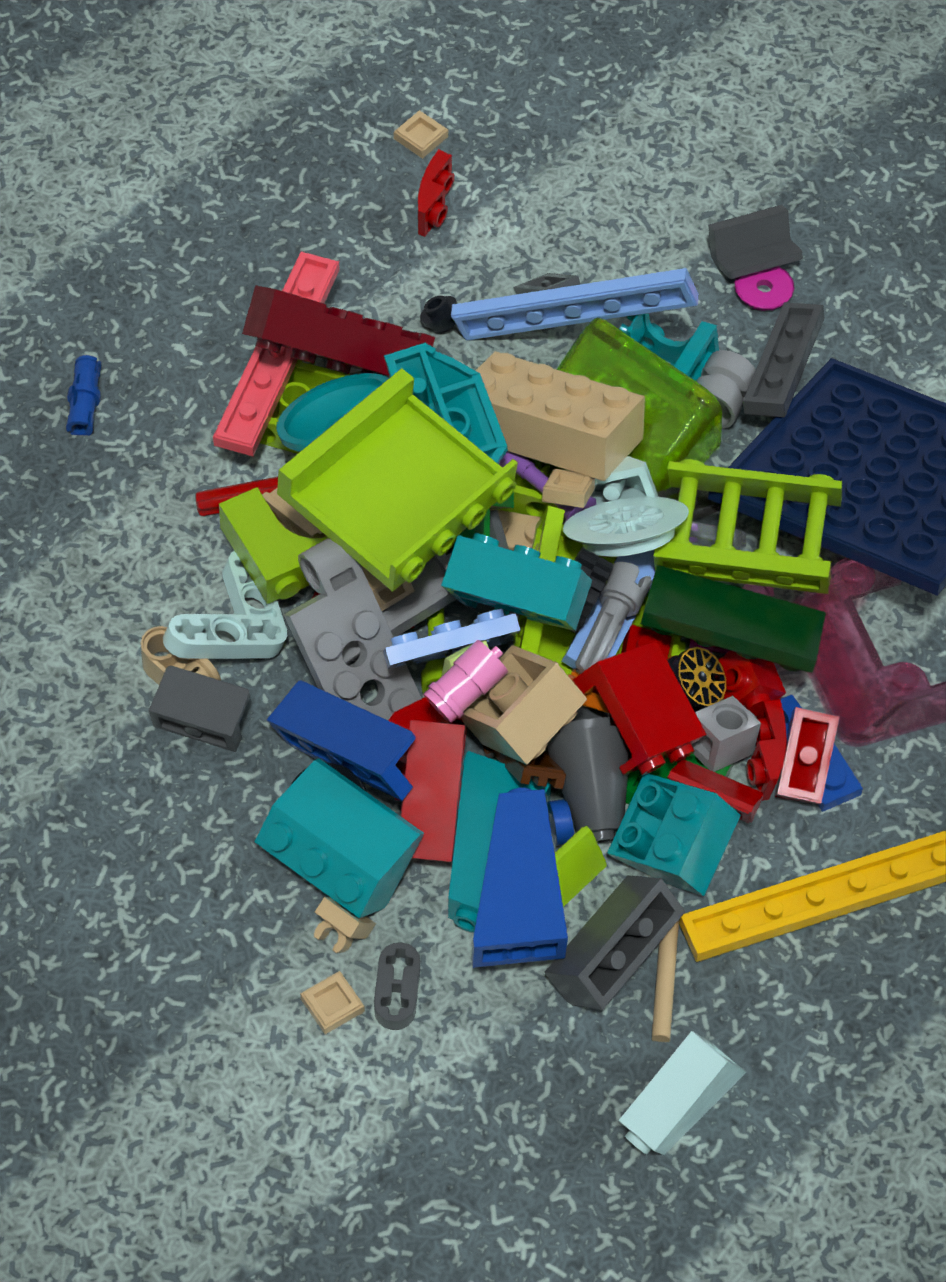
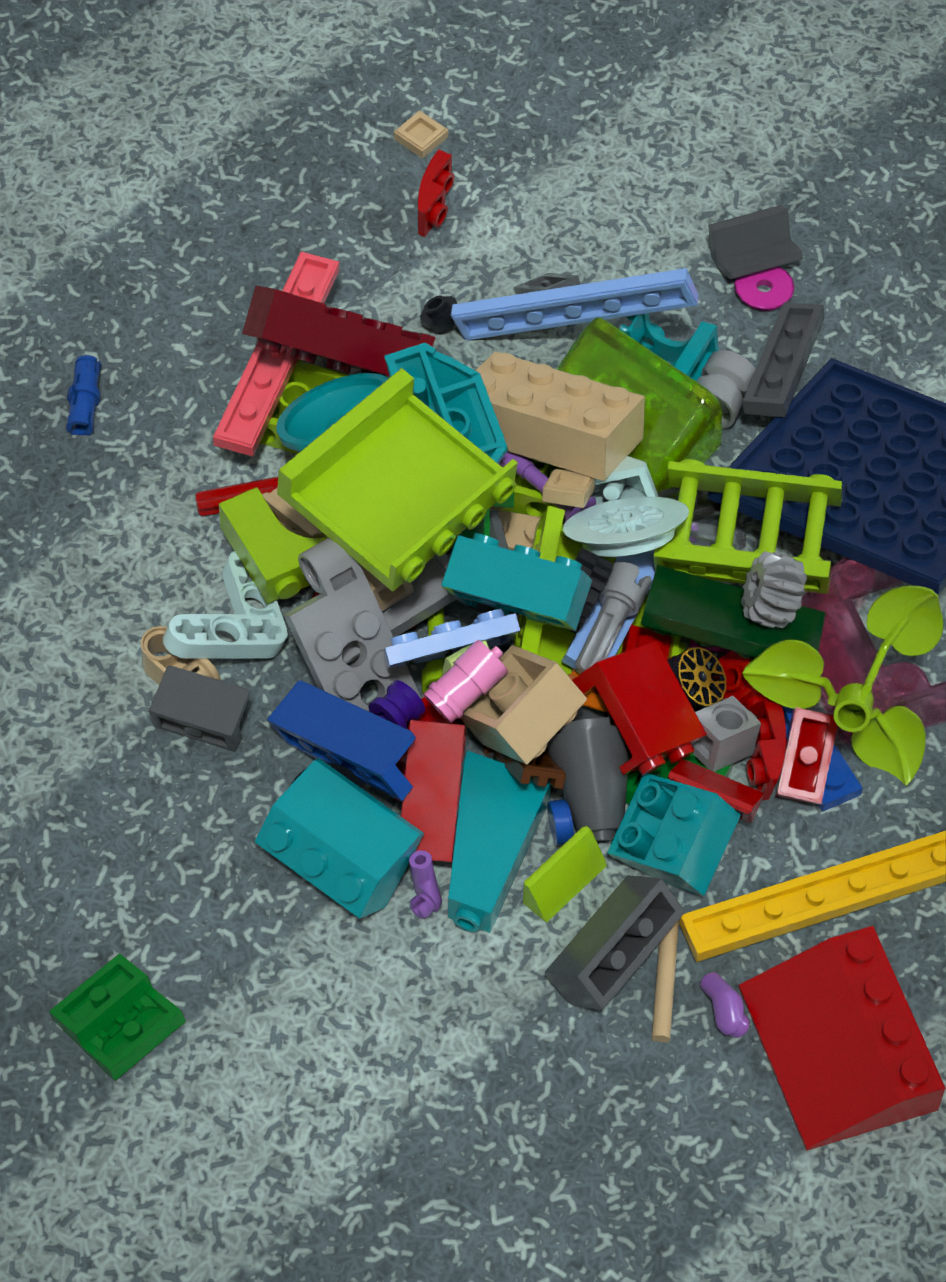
tan tile [300,971,365,1034] -> none
tan tile [314,897,376,953] -> none
dark grey beam [374,942,420,1030] -> none
blue slope [471,788,568,968] -> none
light aqua slope [619,1031,746,1155] -> none
none -> green slope [48,953,186,1081]
none -> dark purple wheel [368,680,425,729]
none -> medium lavender arm [409,850,442,919]
none -> medium lavender arm [700,972,749,1038]
none -> red slope [738,925,946,1151]
none -> light grey gear [741,551,807,629]
none -> lime plant [743,585,944,786]

